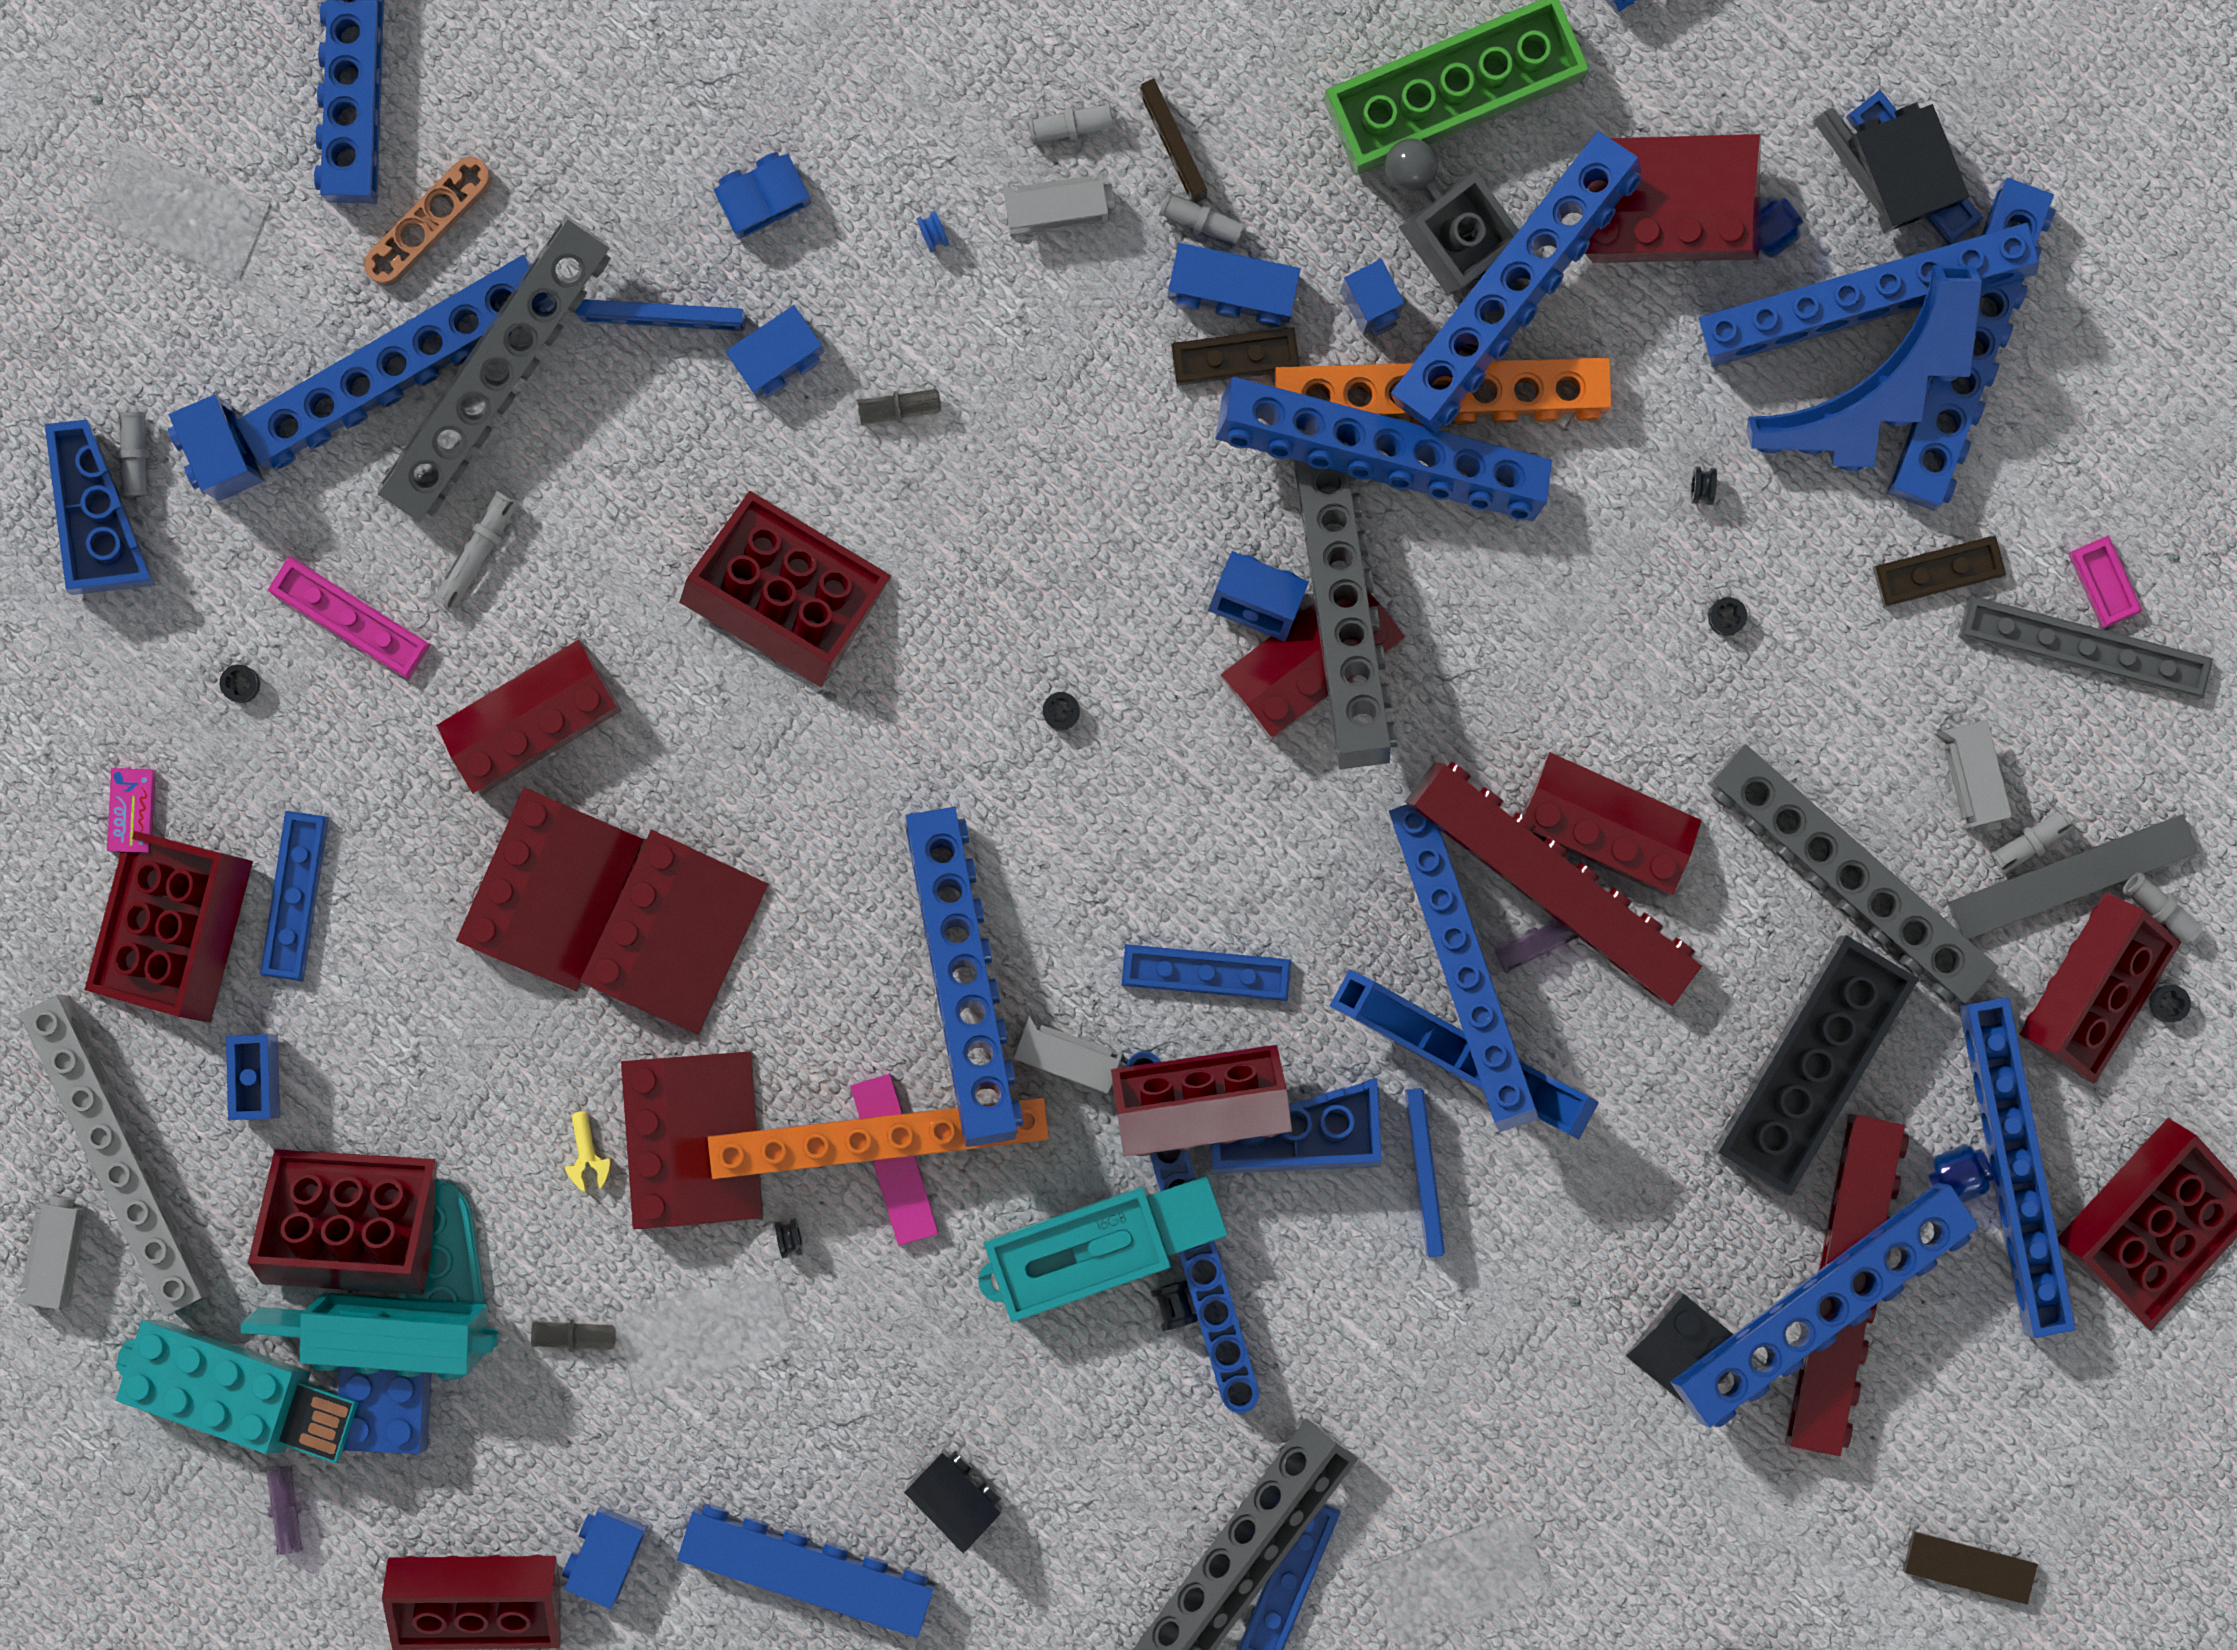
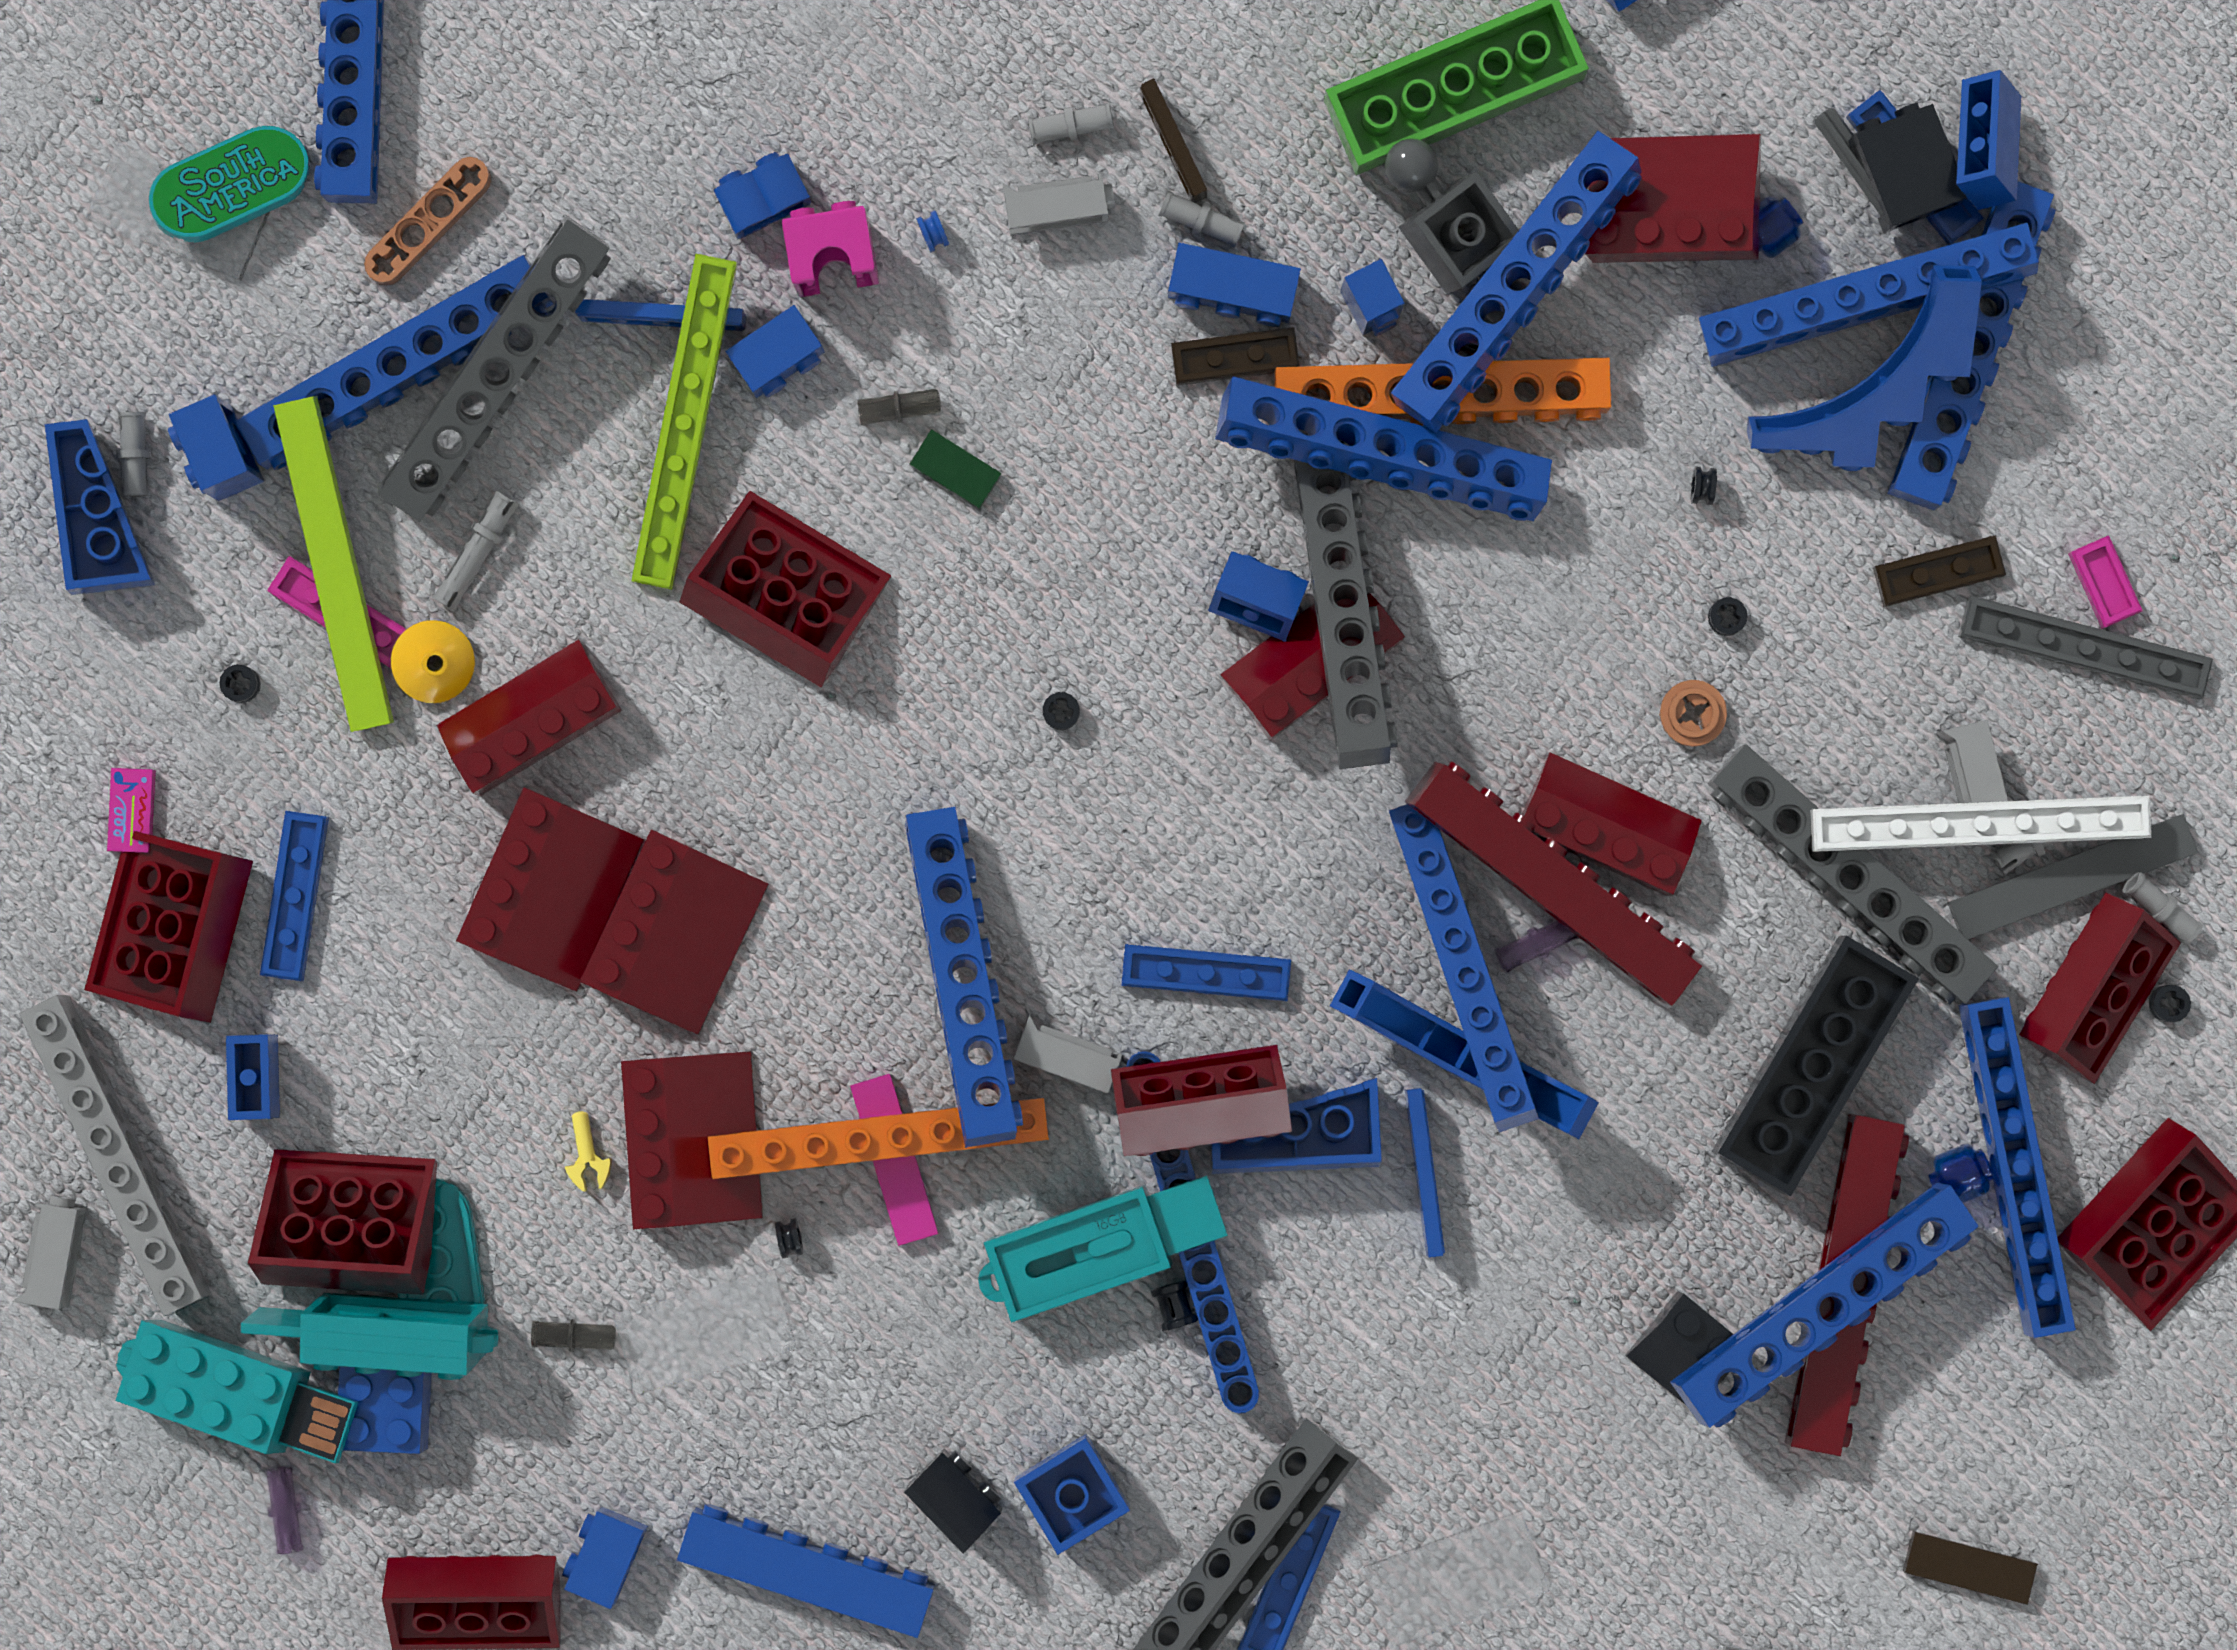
none -> tile [149,126,310,243]
none -> lime tile [273,396,394,732]
none -> yellow dish [391,620,475,703]
none -> lime tile [631,253,738,590]
none -> dark pink piece [782,201,879,297]
none -> dark green tile [909,429,1002,510]
none -> blue brick [1014,1433,1130,1555]
none -> nougat gear [1659,680,1727,747]
none -> white tile [1810,796,2152,852]
none -> blue brick [1956,70,2022,210]

